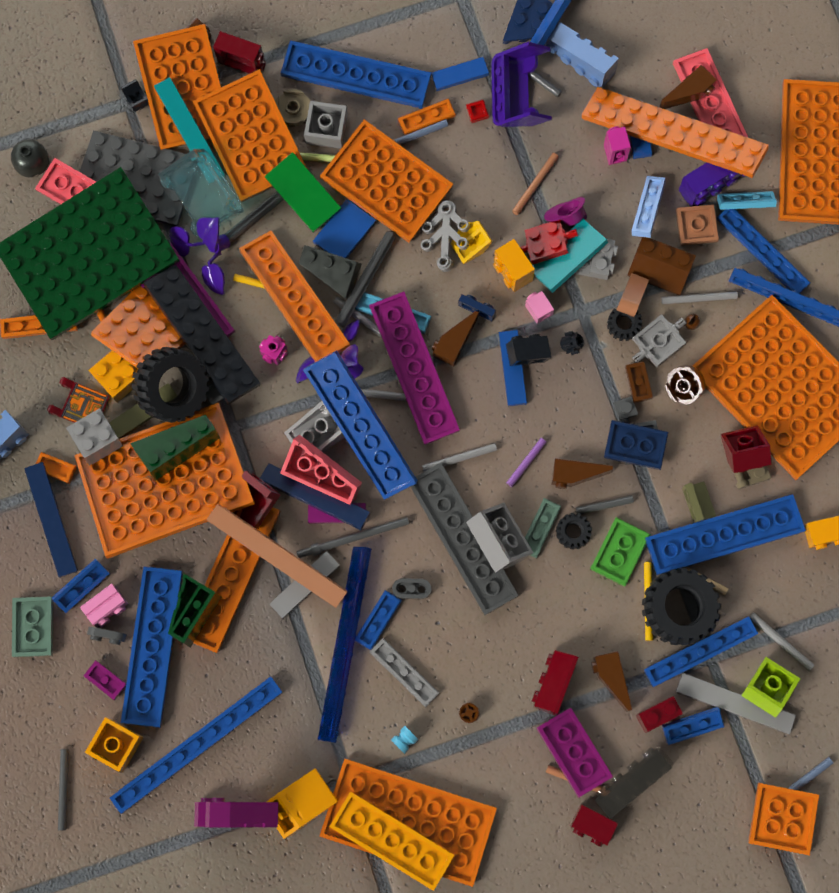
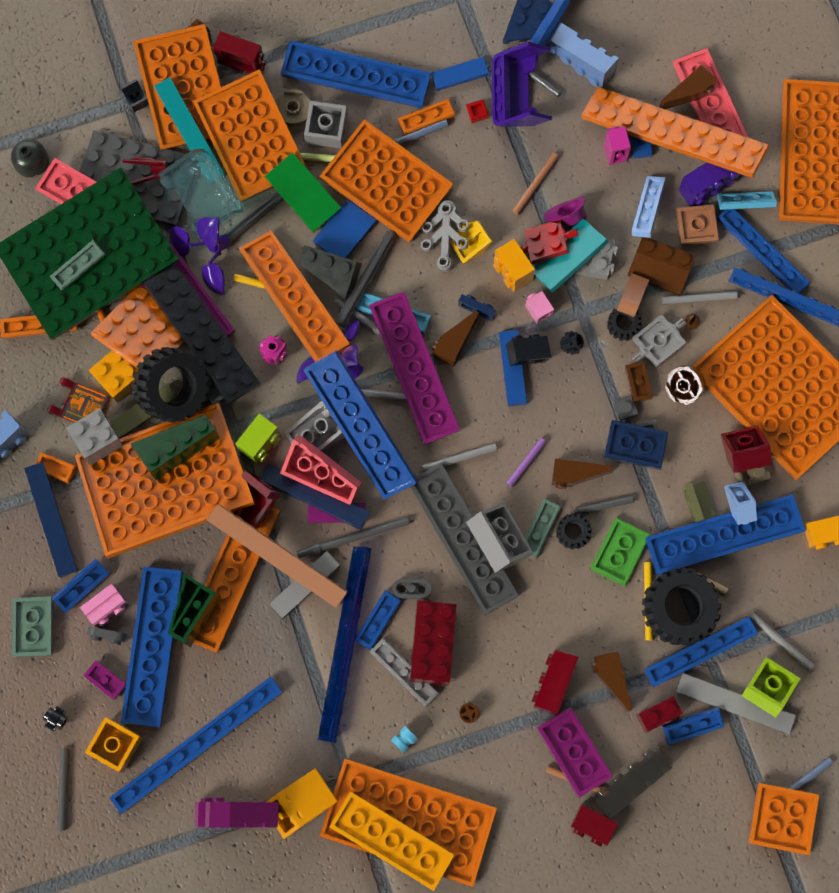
none -> black gear [43,706,68,731]
none -> sand green tile [50,240,106,292]
none -> dark red plant [122,156,167,185]
none -> lime brick [235,414,281,465]
none -> dark red brick [409,600,457,686]
none -> light blue slope [724,482,757,525]

